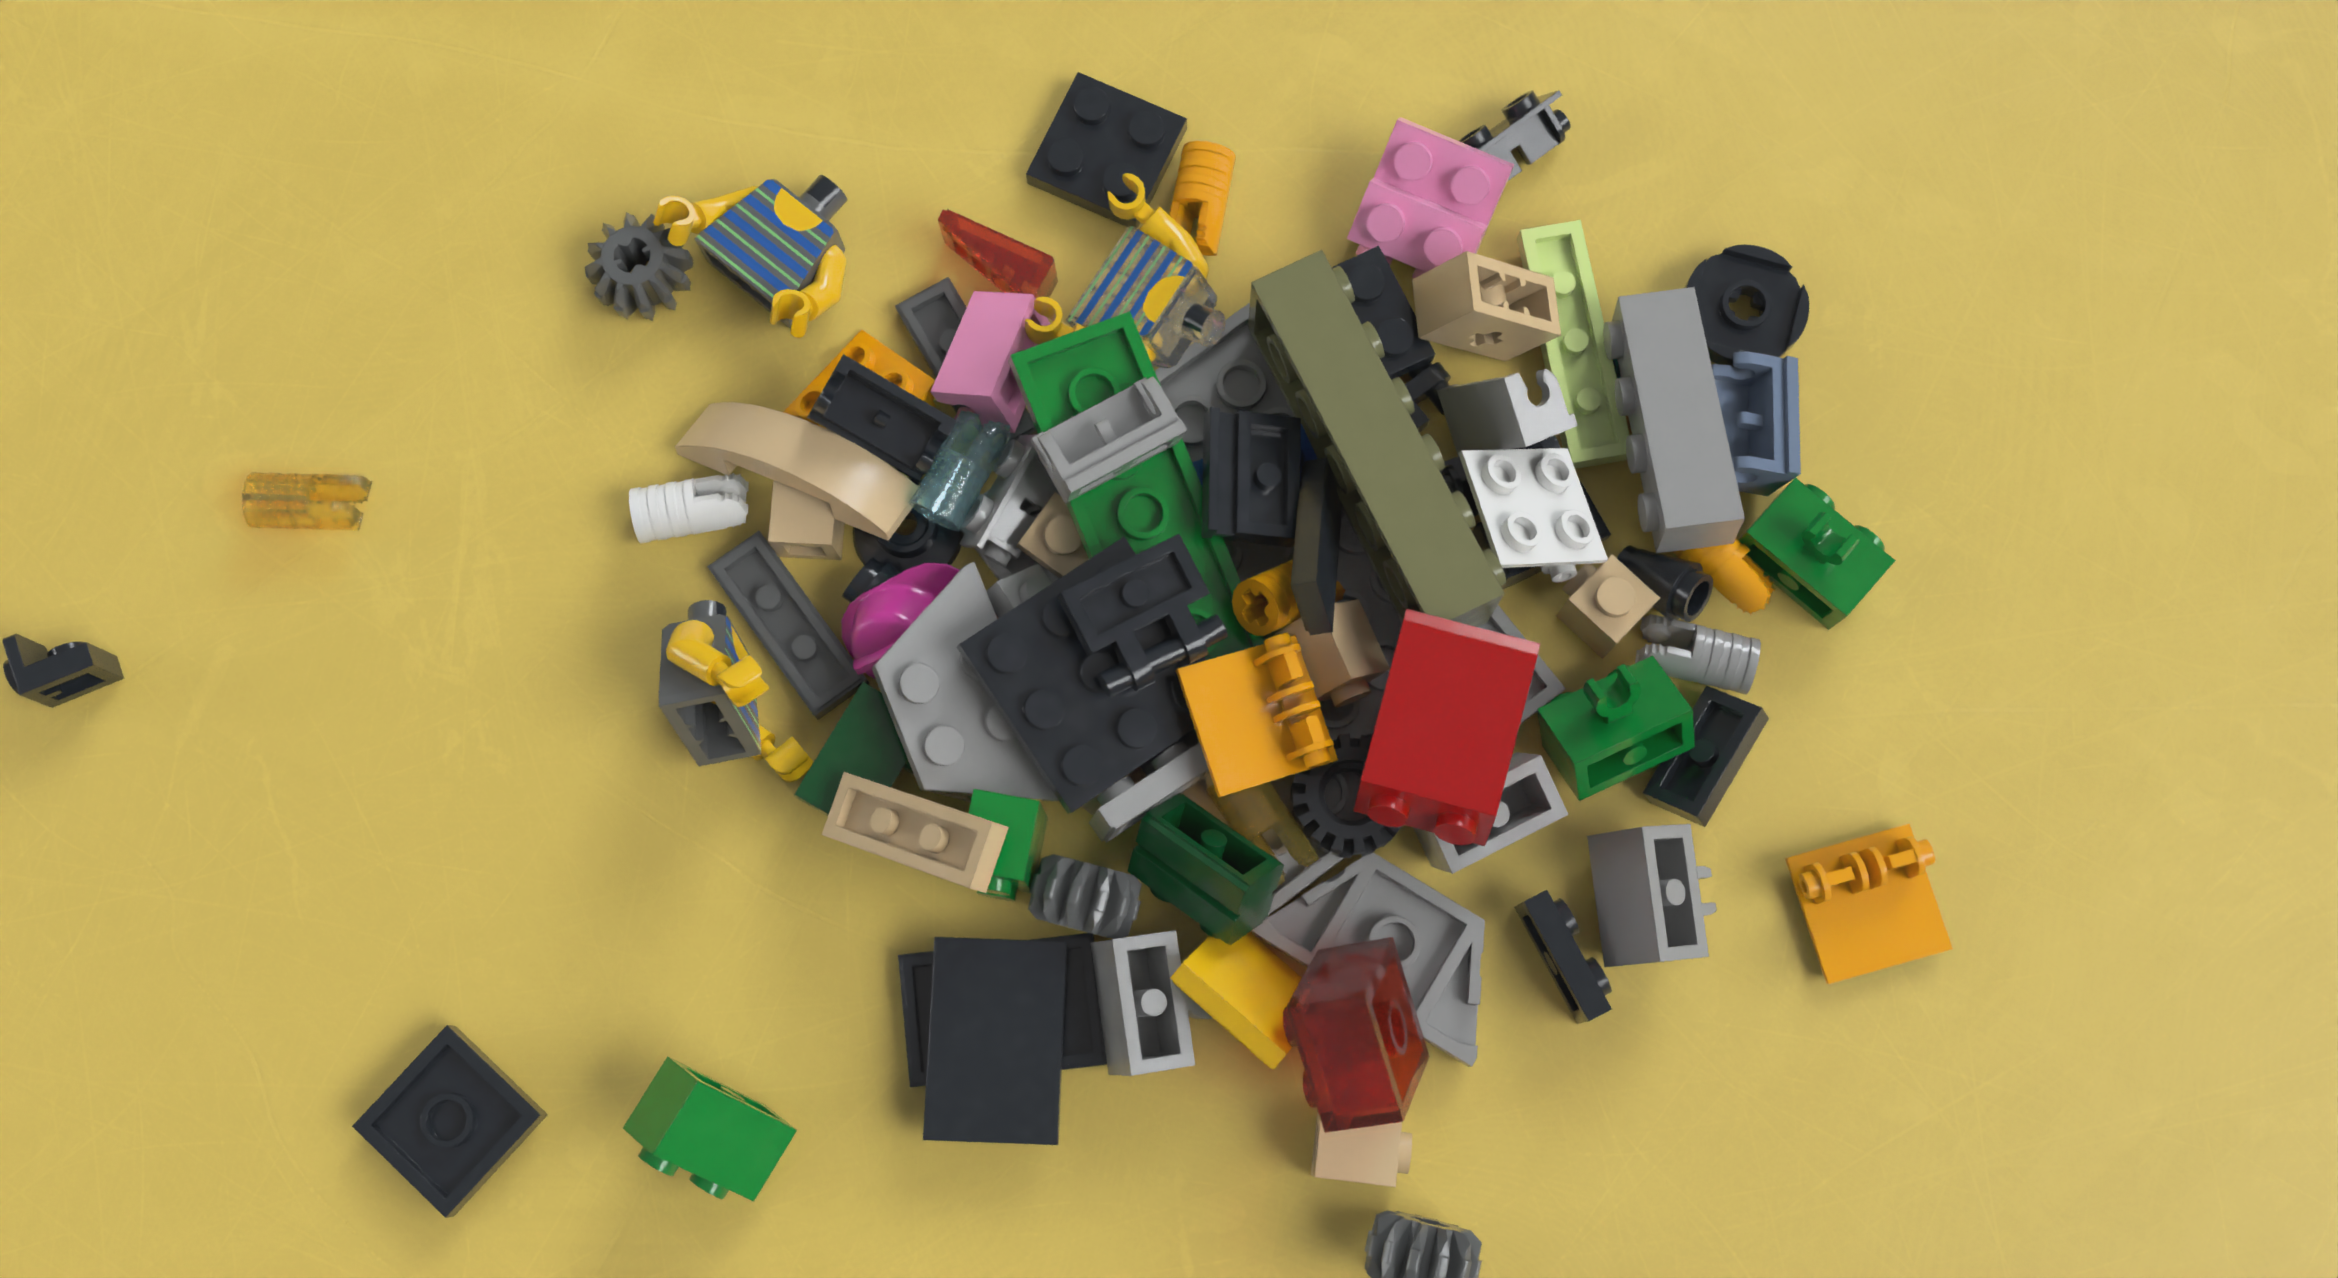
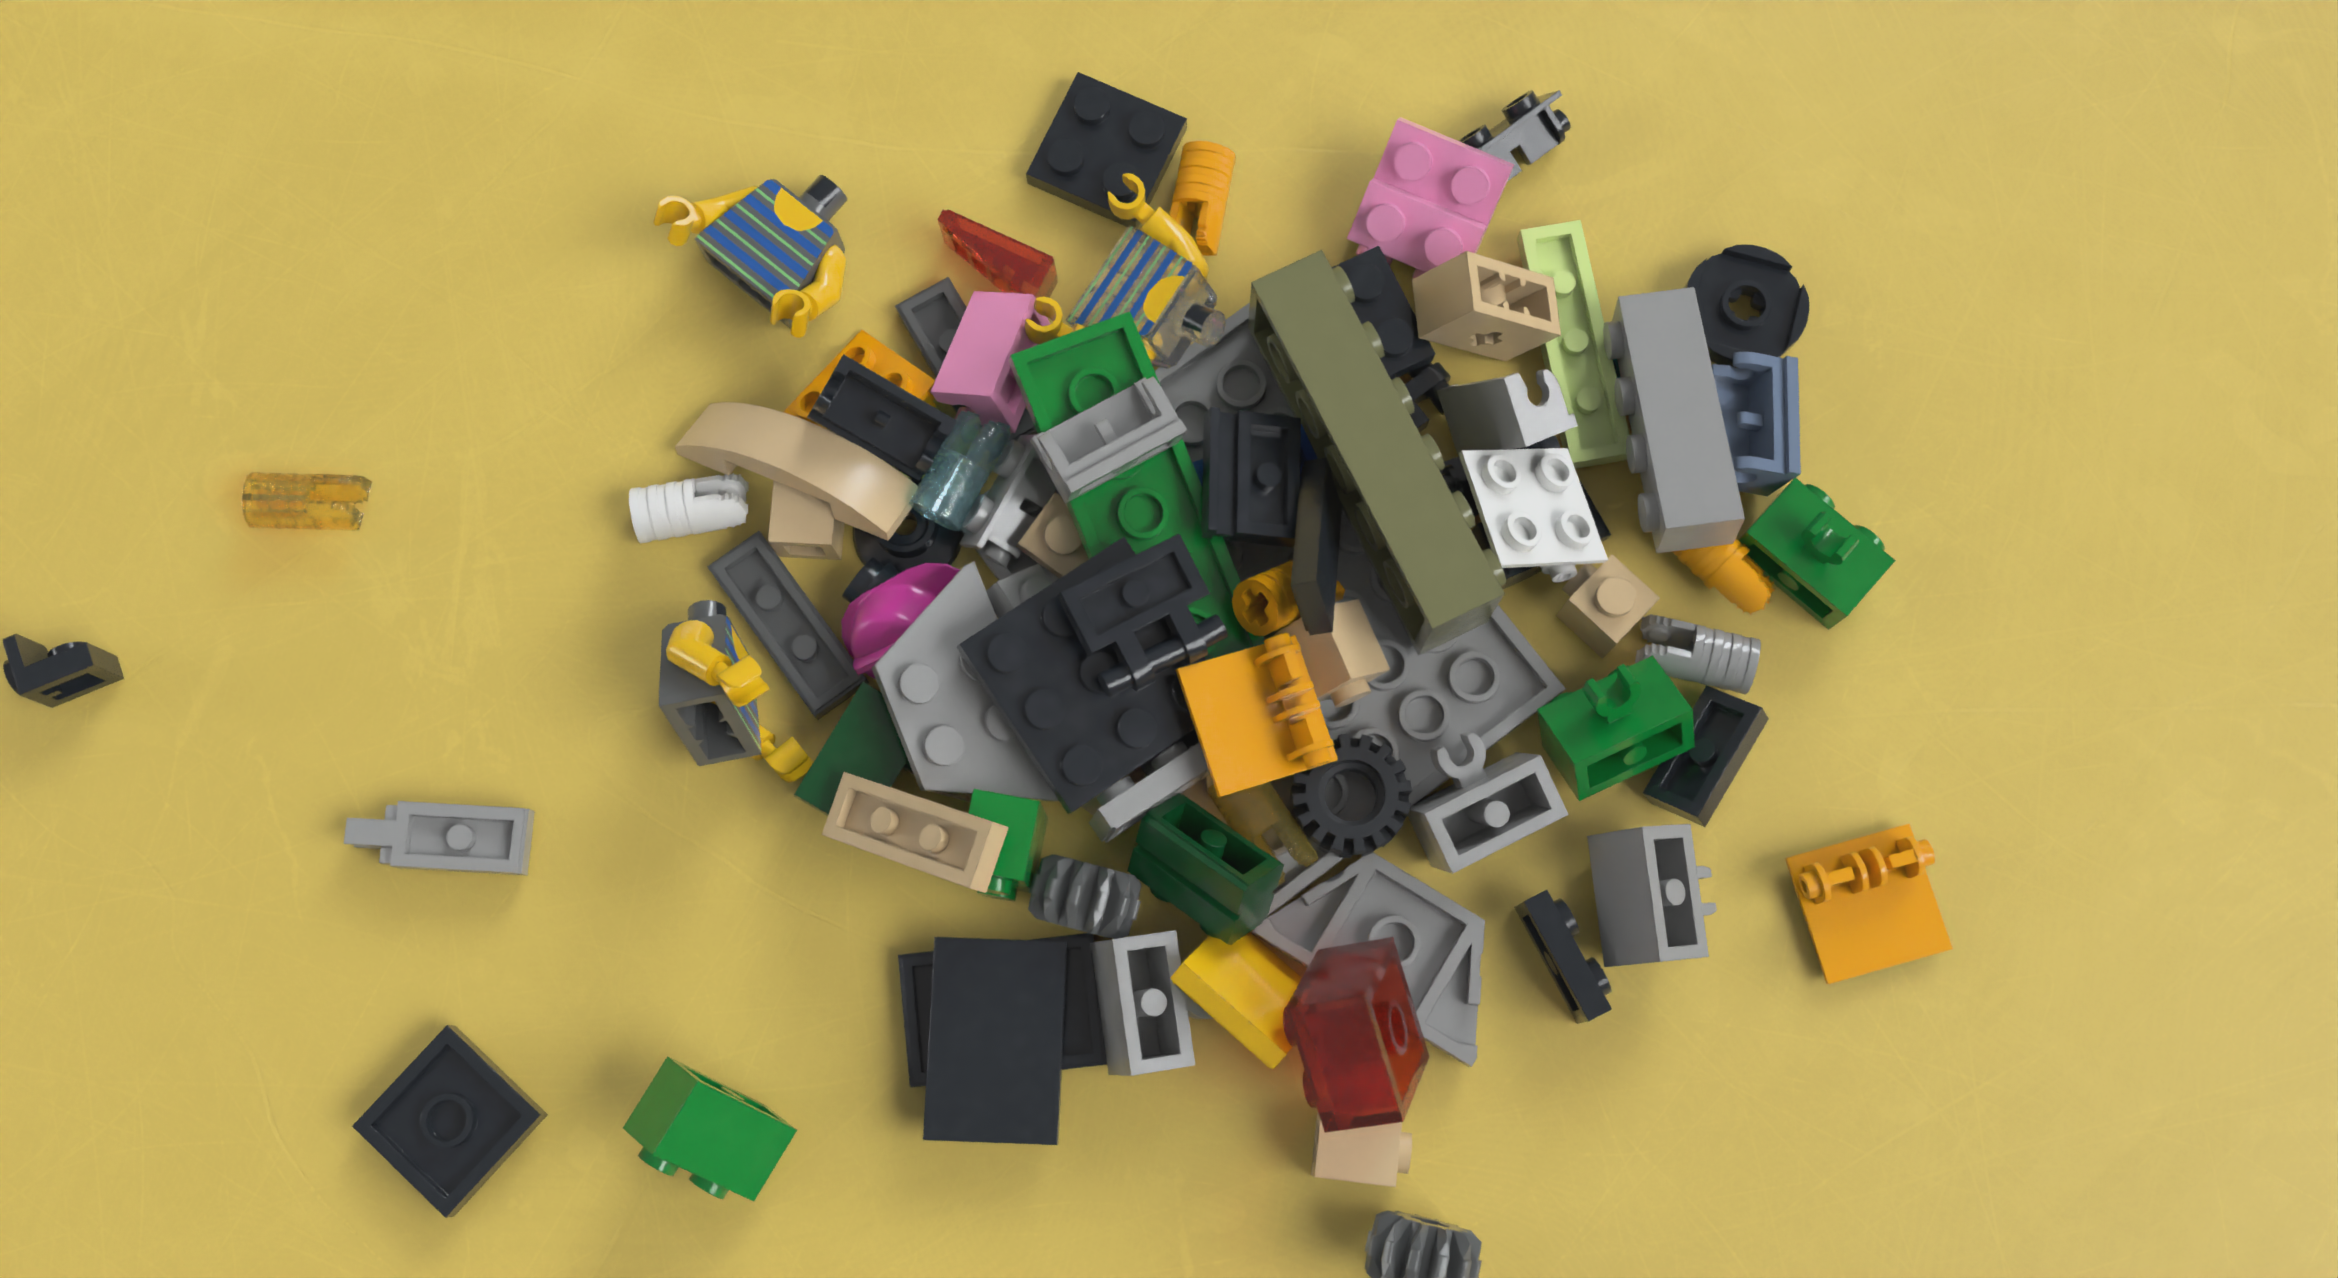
dark grey gear [585,212,693,321] -> none
red slope [1353,609,1541,847] -> none
black cone [1617,545,1713,622] -> none
none -> light grey hinge [343,801,535,876]

